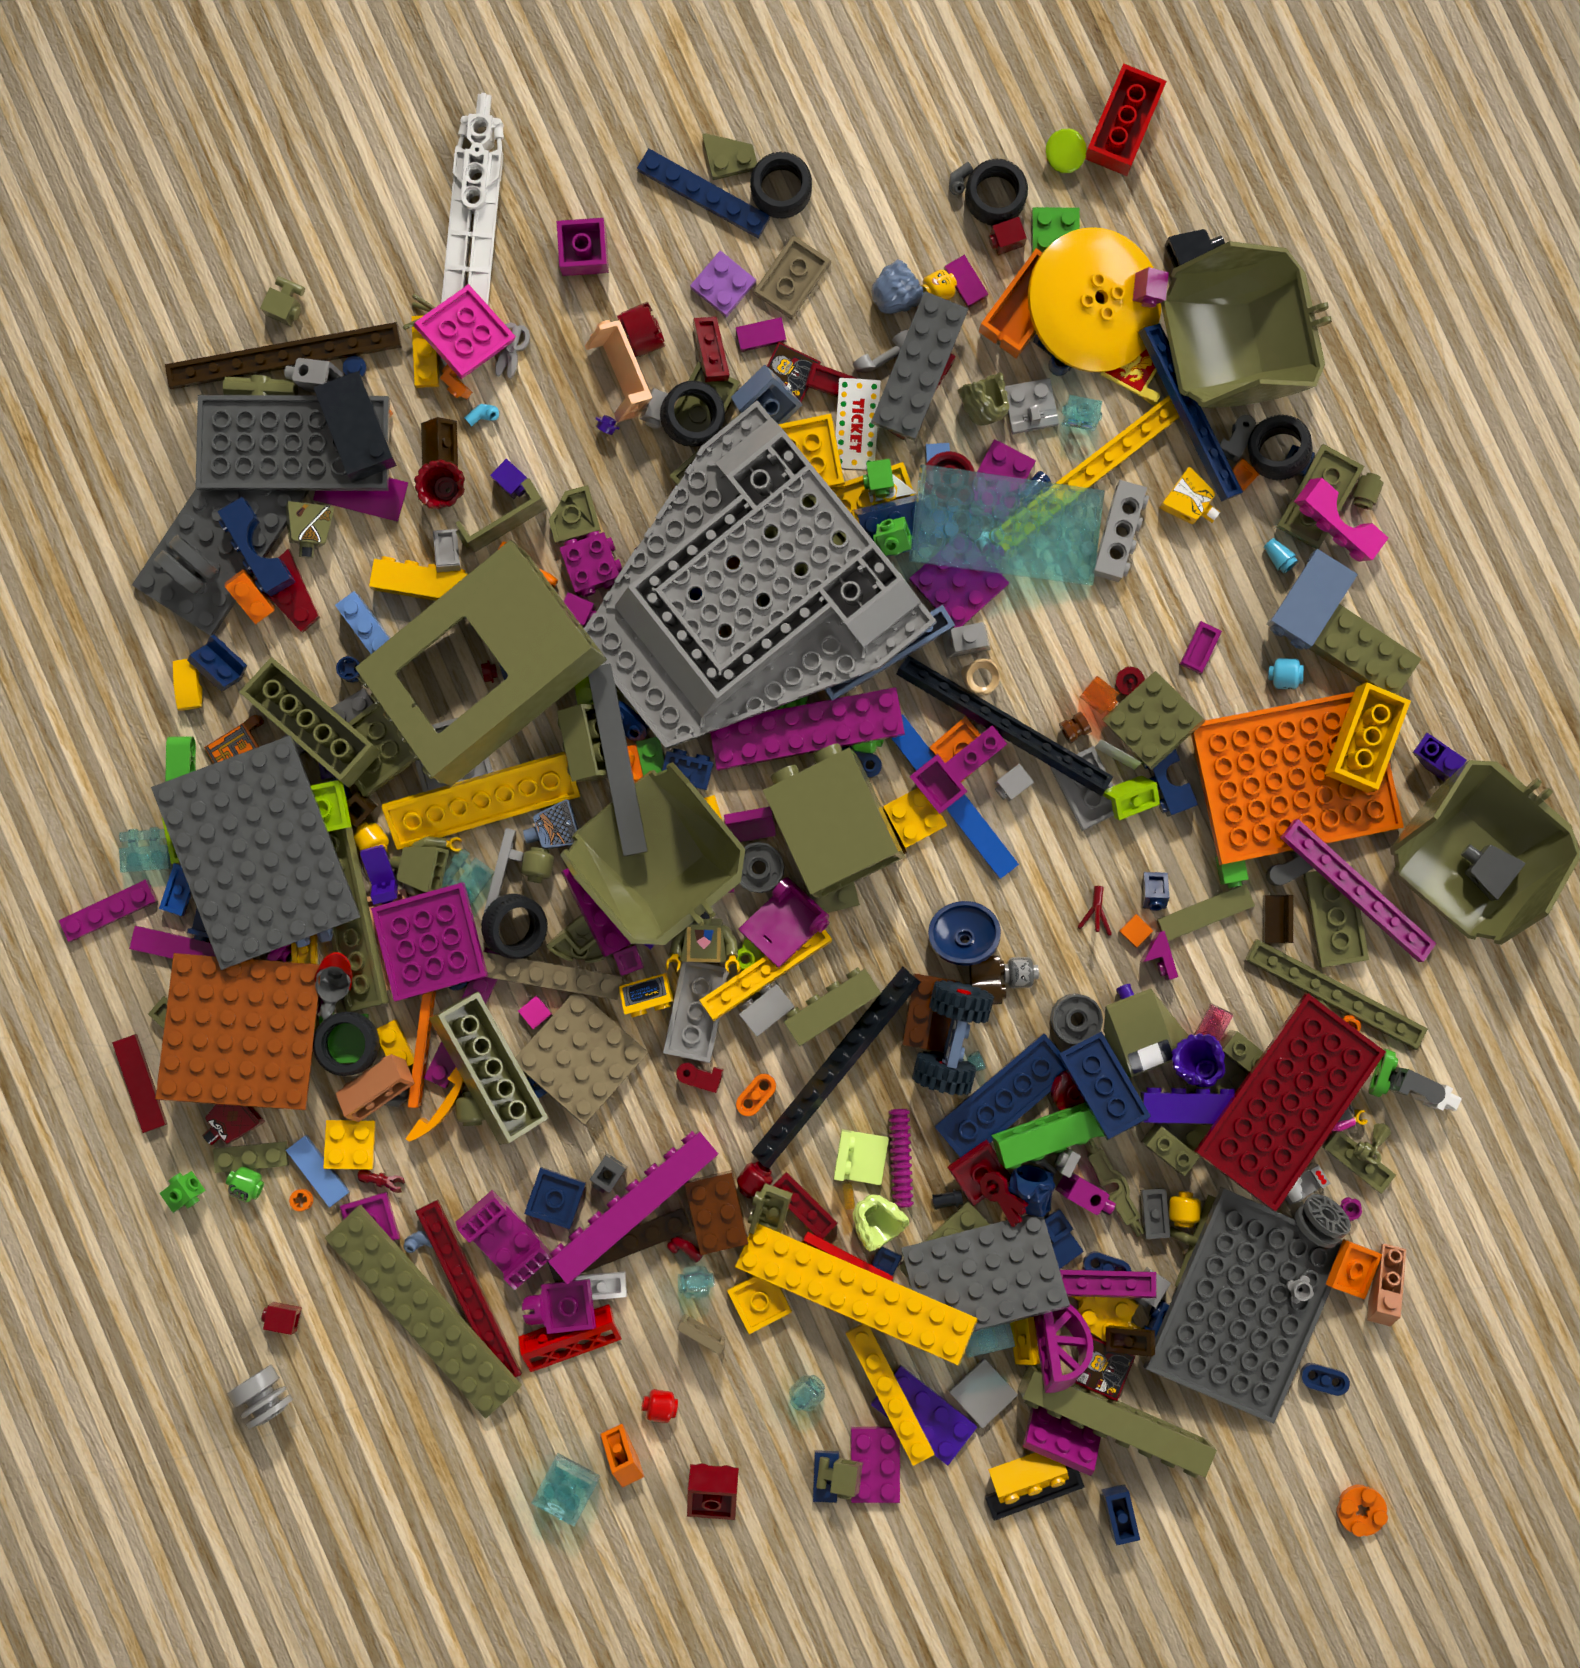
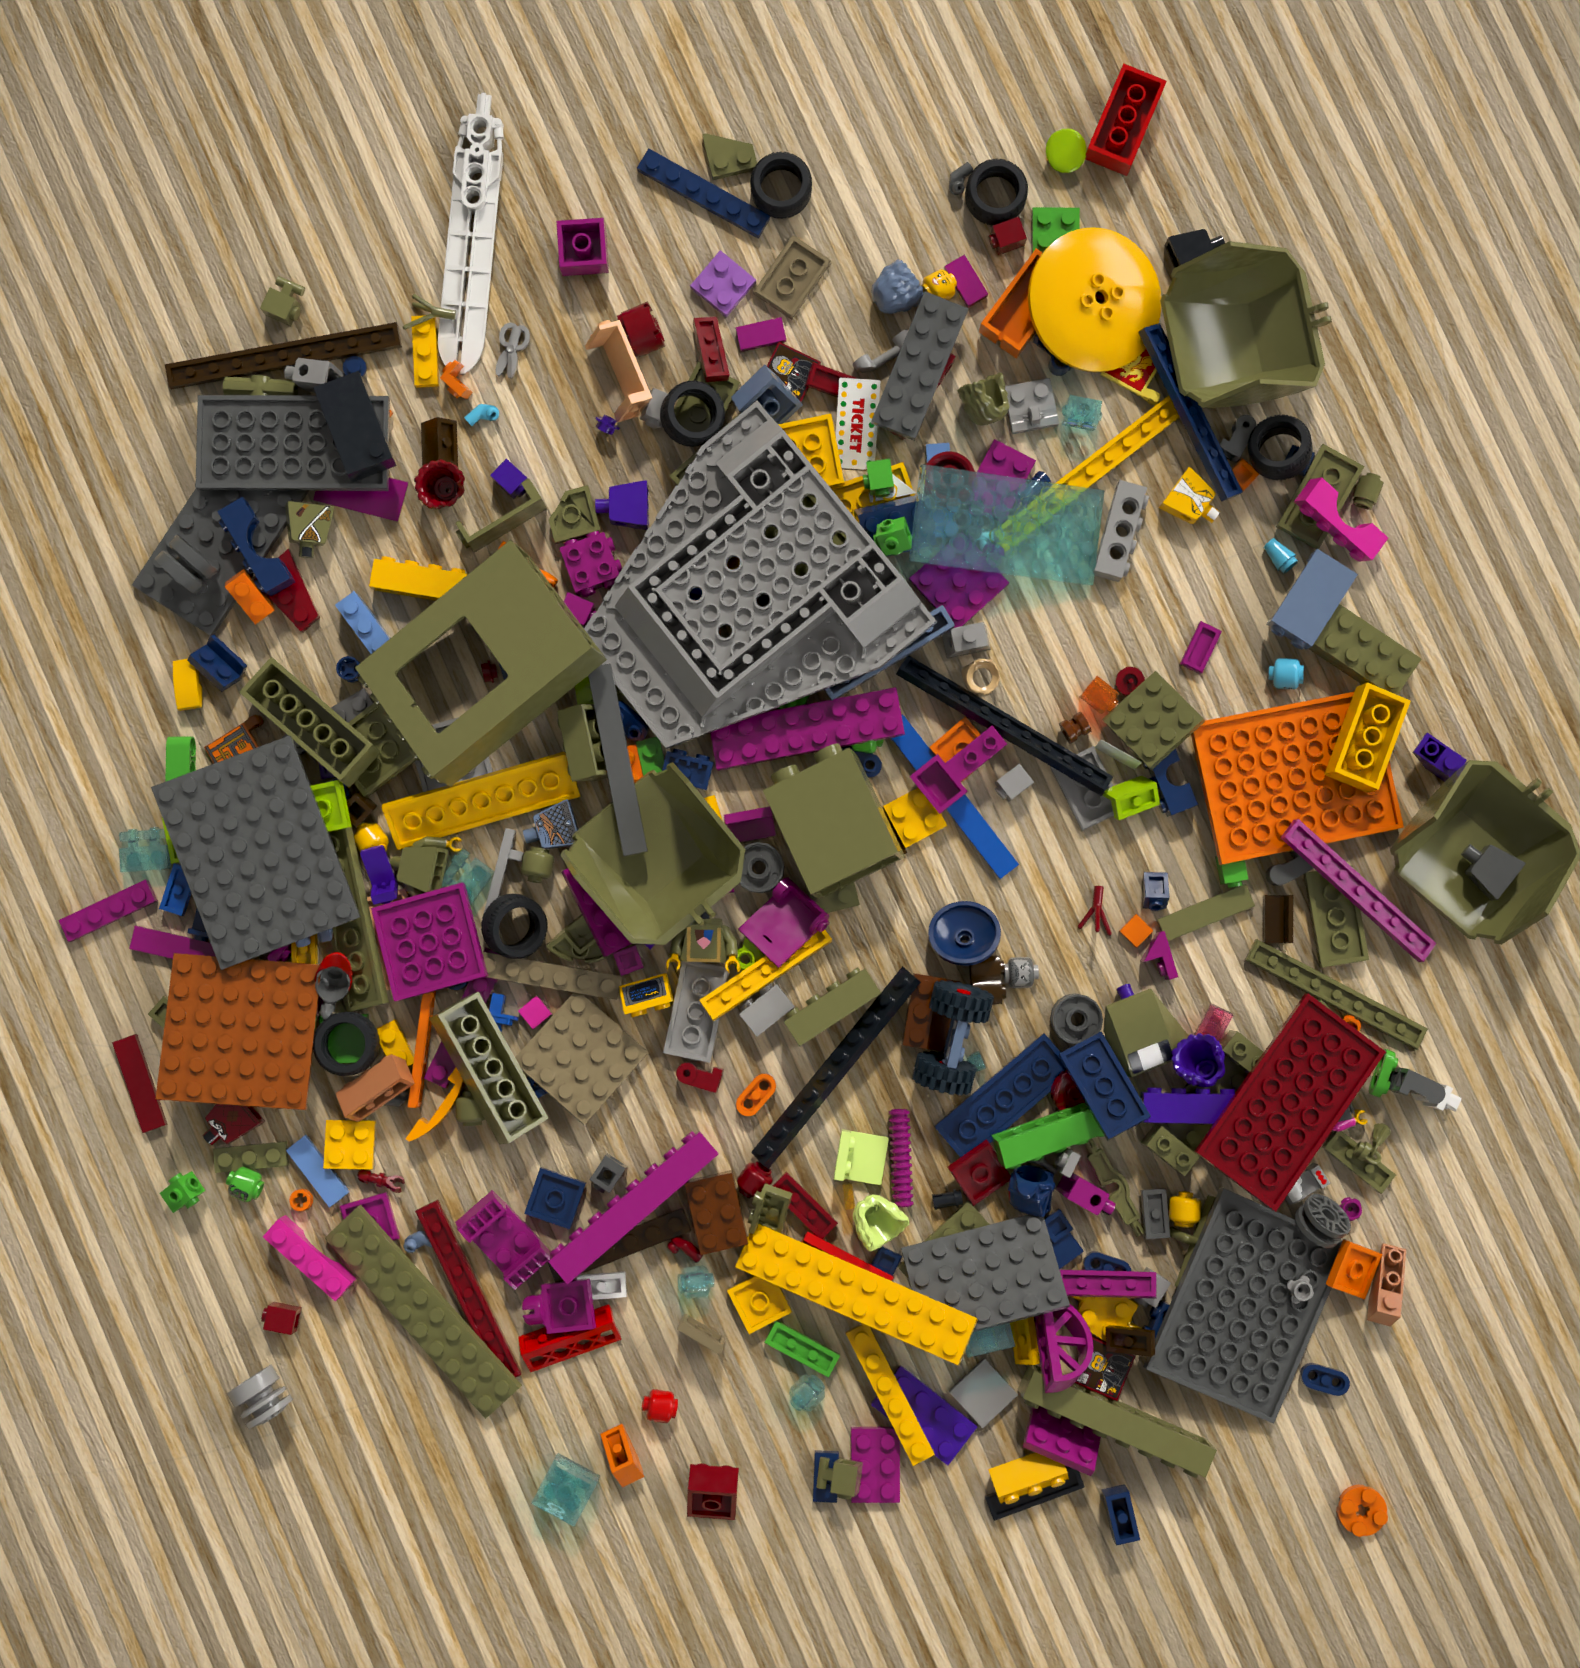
dark pink plate [414,284,516,379] -> none
light grey tile [433,529,461,572] -> none
dark red piece [980,1172,1029,1227] -> none
magenta brick [1133,267,1169,308] -> none
none -> dark pink arch [263,1215,357,1301]
none -> blue piece [489,993,519,1032]
none -> dark purple torso [595,480,649,530]
none -> bright green plate [764,1320,840,1377]

